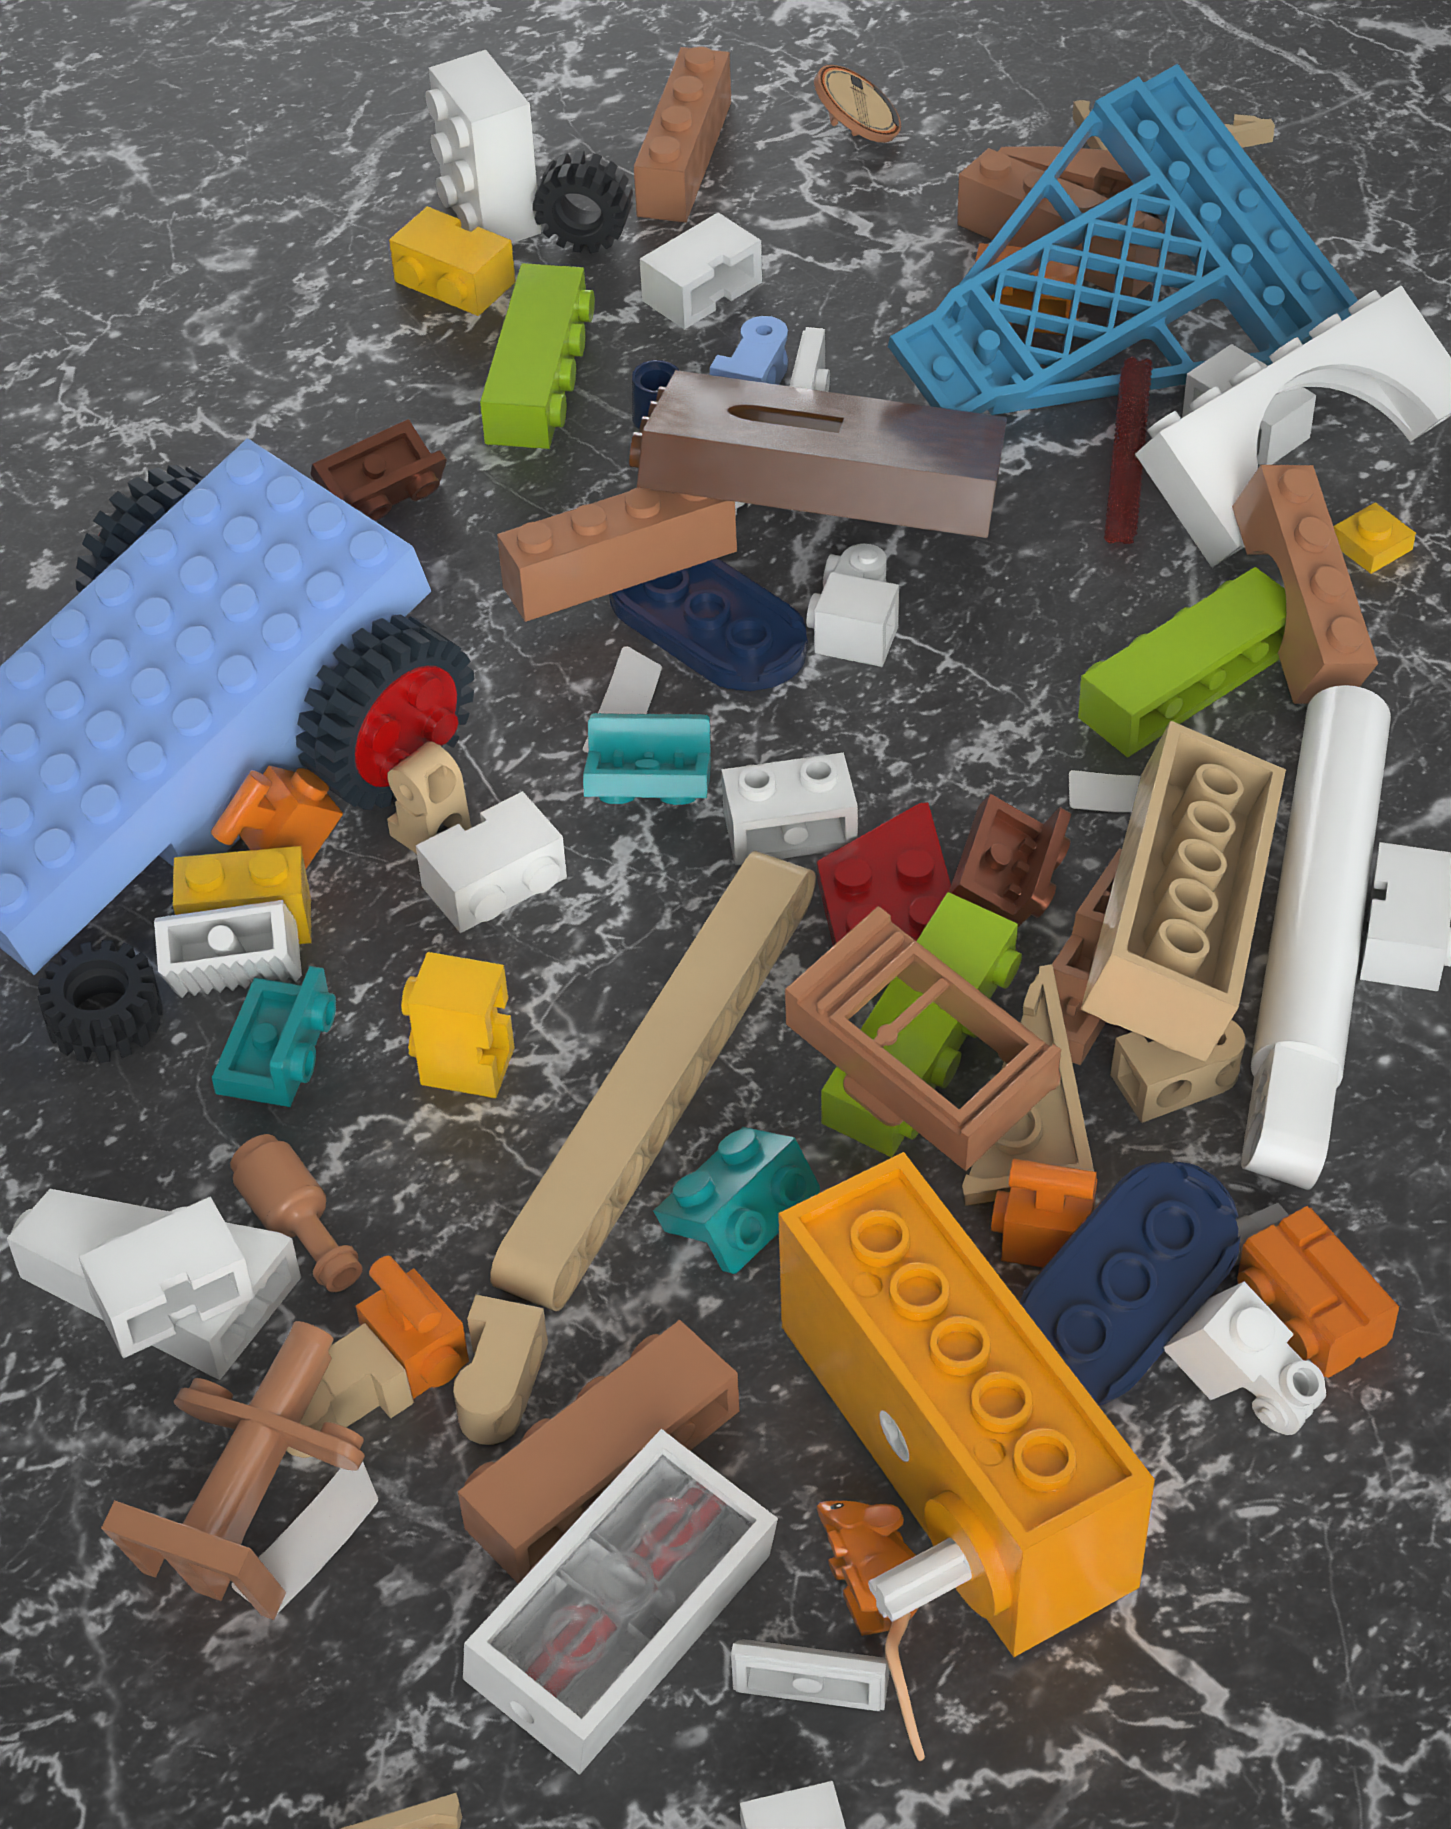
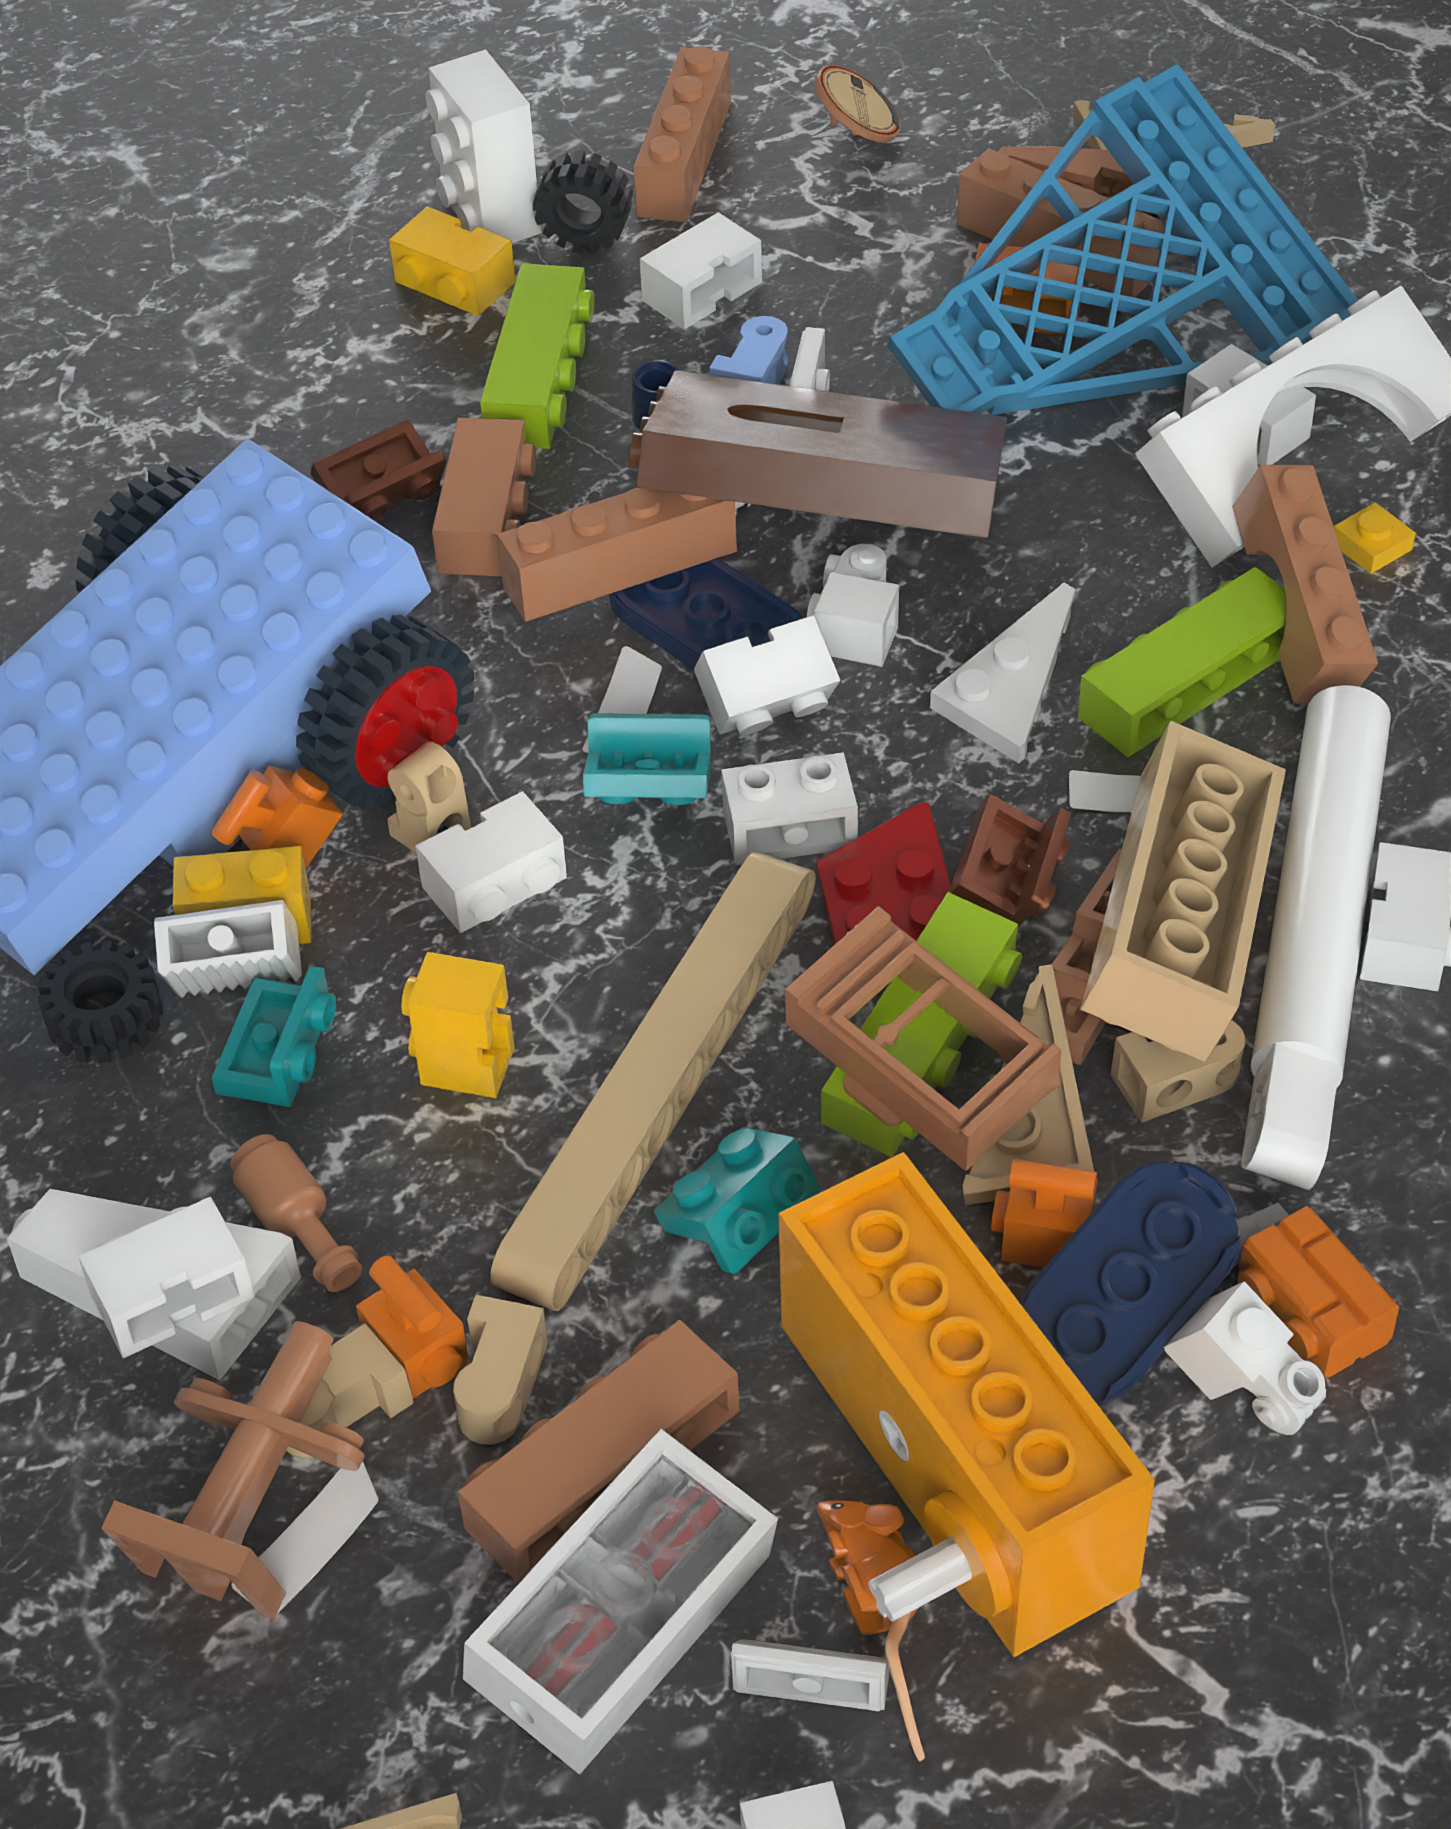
clear red axle [1104,356,1153,544] -> none
none -> nougat brick [432,418,536,577]
none -> white brick [694,615,840,736]
none -> white wing [930,583,1075,764]

